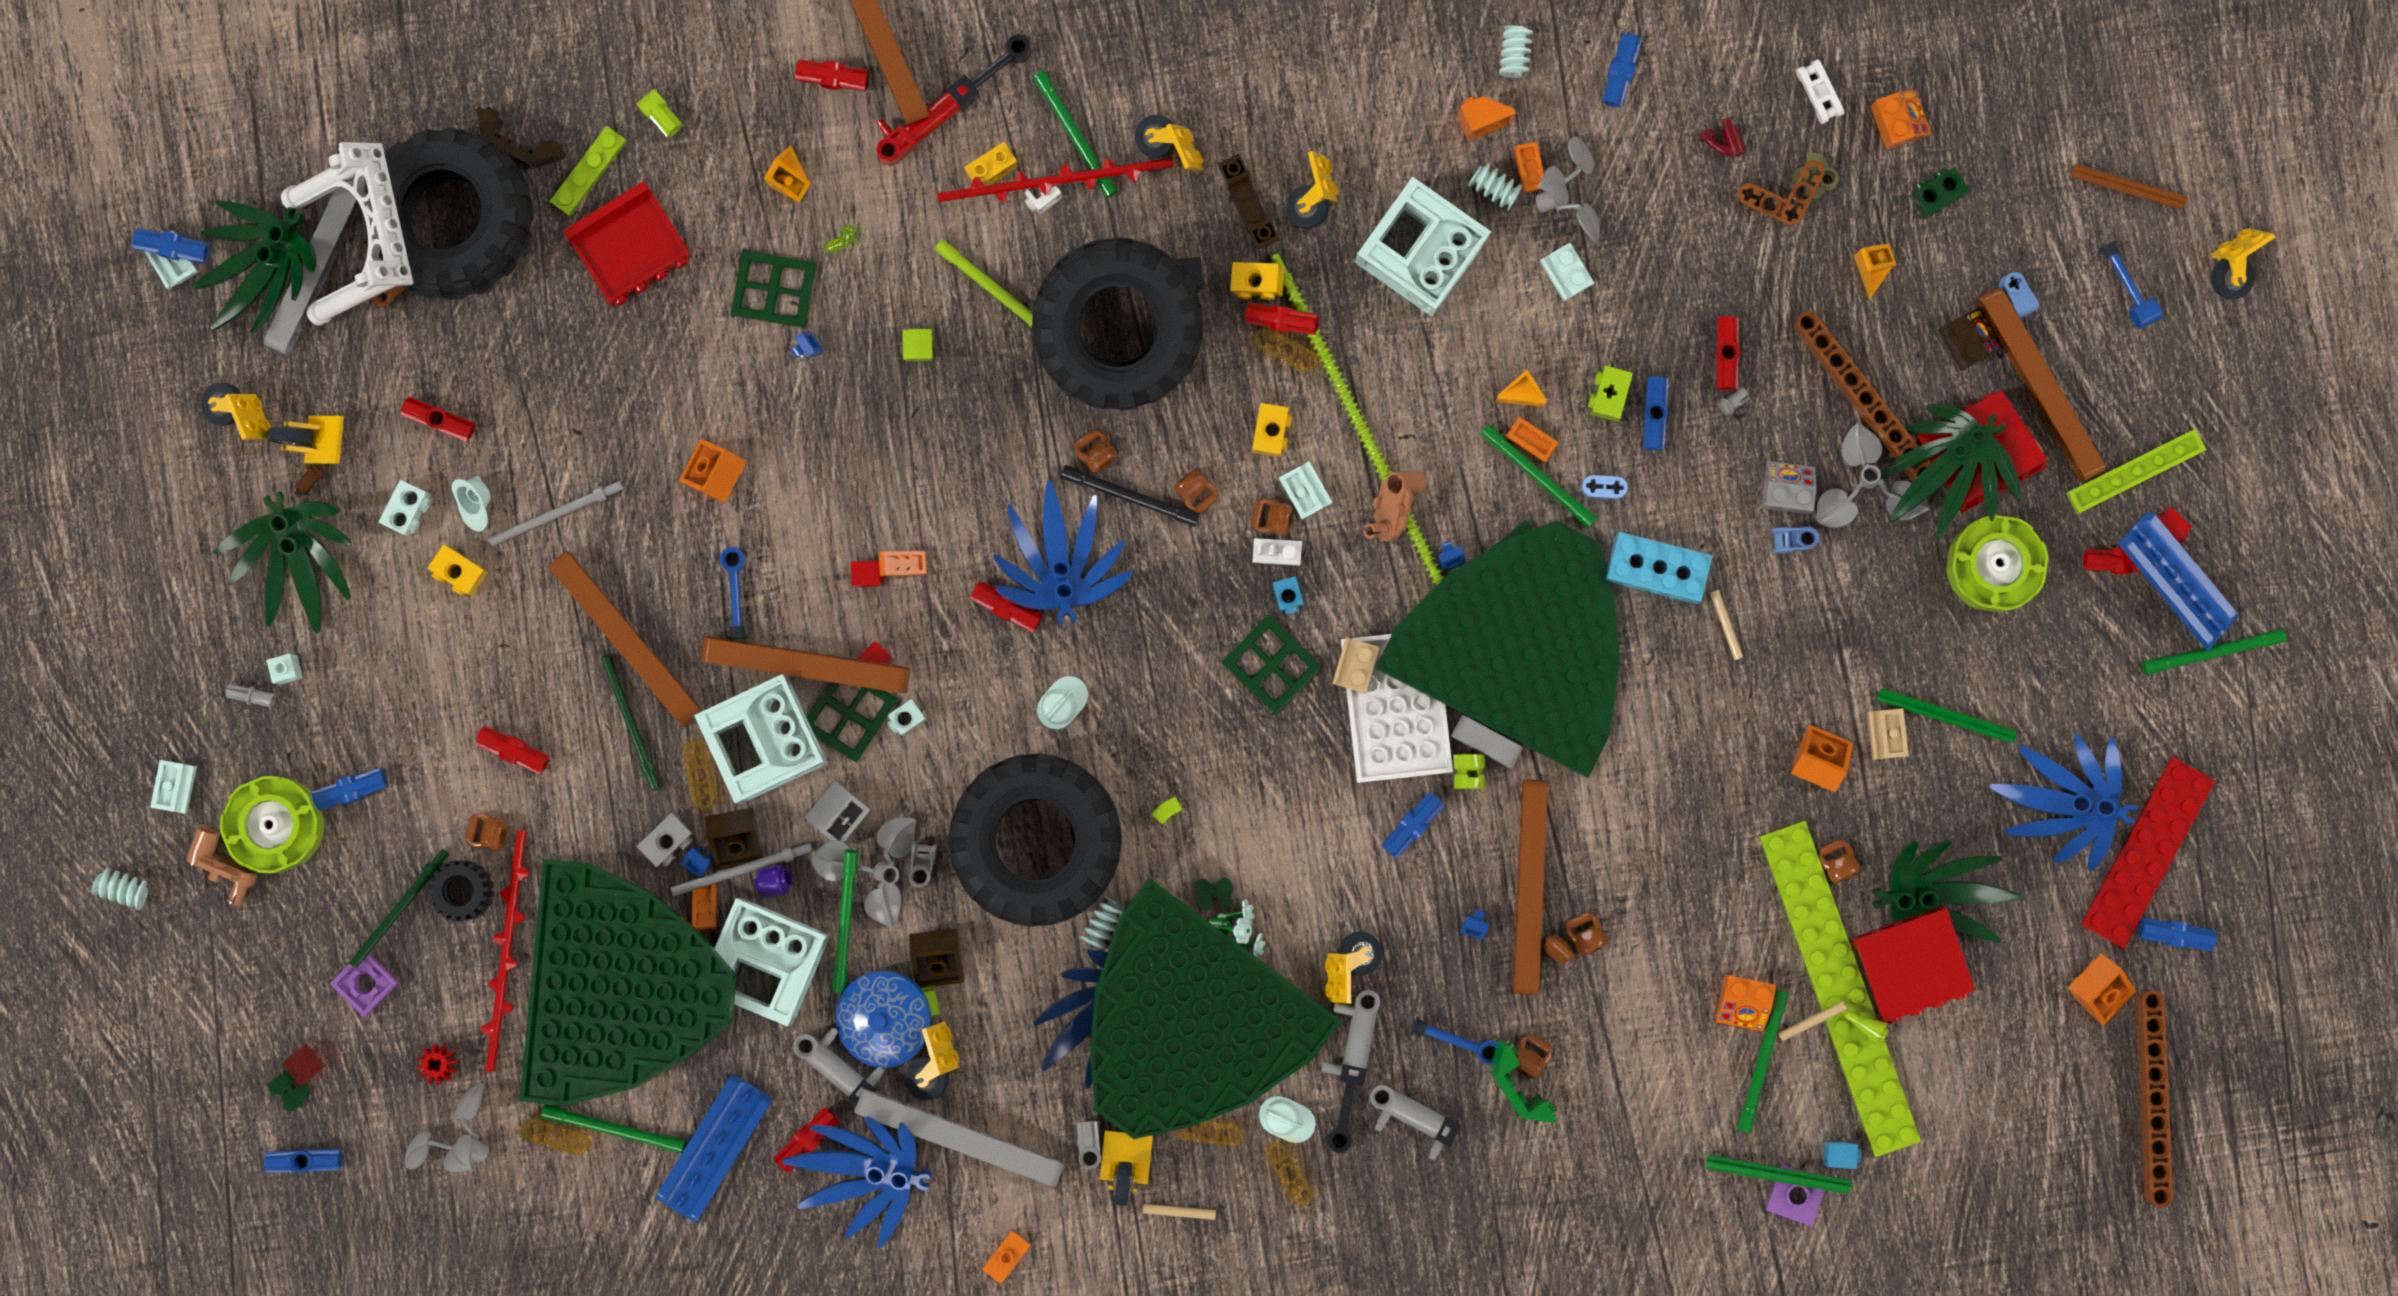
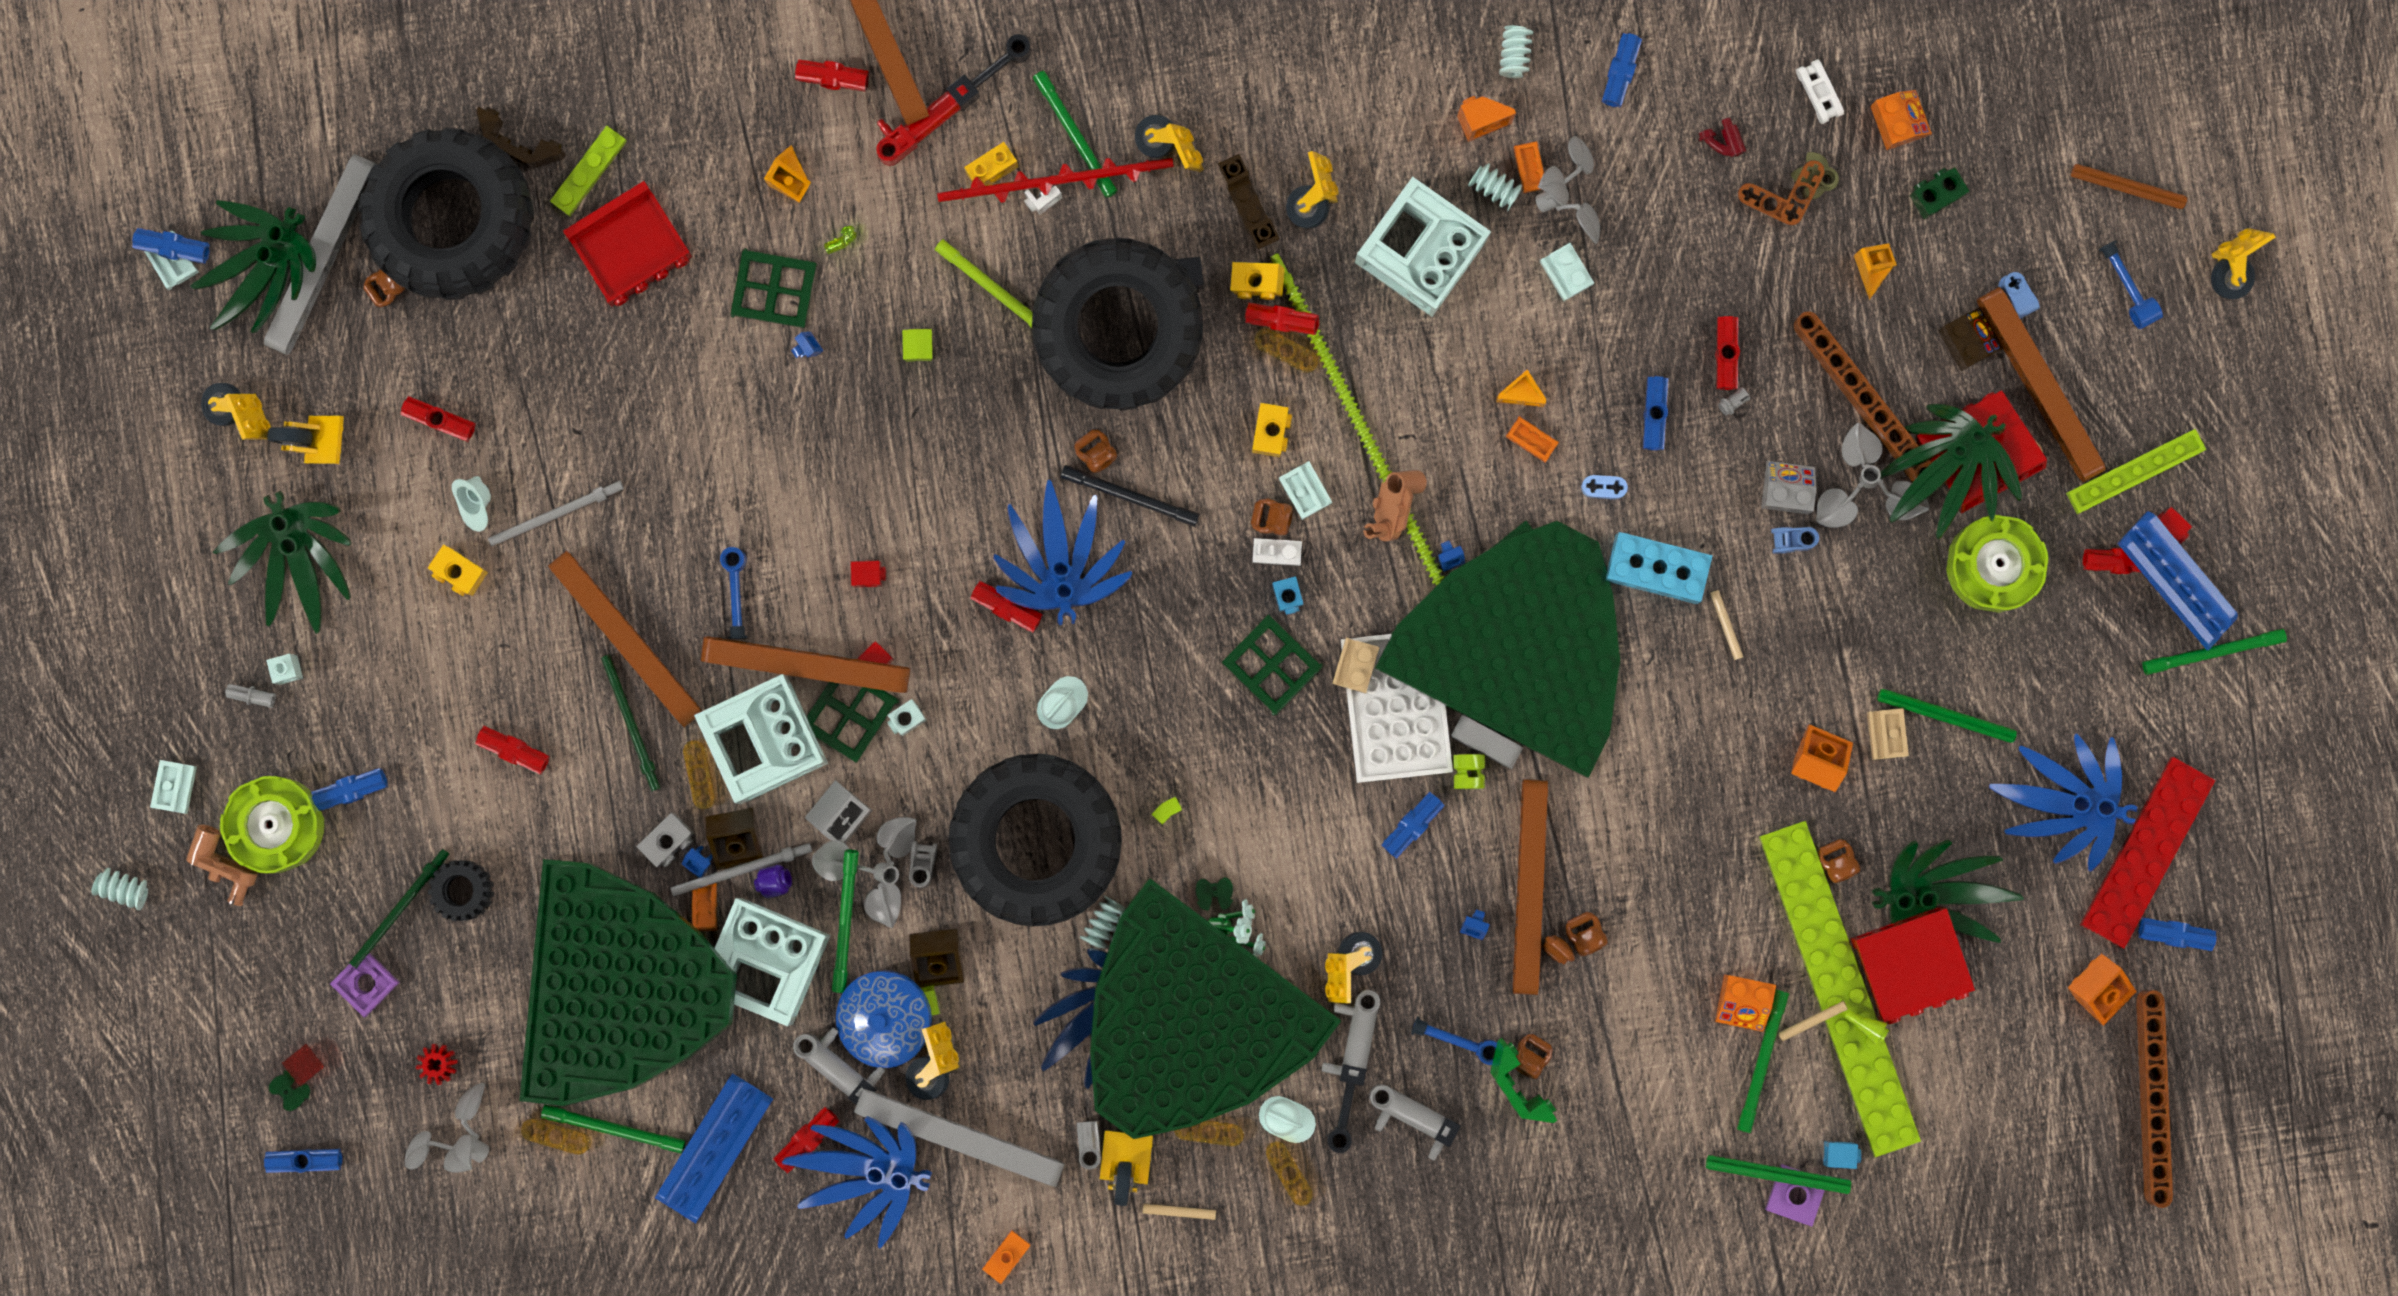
white arch [281,142,413,326] -> none
reddish brown pin [294,464,325,495] -> none
light aqua brick [378,480,431,538] -> none
dark orange piece [465,813,508,851] -> none
red plant [481,830,530,1072] -> none
lime piece [636,89,683,138] -> none
orange slope [679,439,746,504] -> none
orange plate [878,551,927,576] -> none
dark orange piece [1175,469,1218,514] -> none
green piece [1480,424,1597,528] -> none
lime brick [1588,365,1633,422] -> none

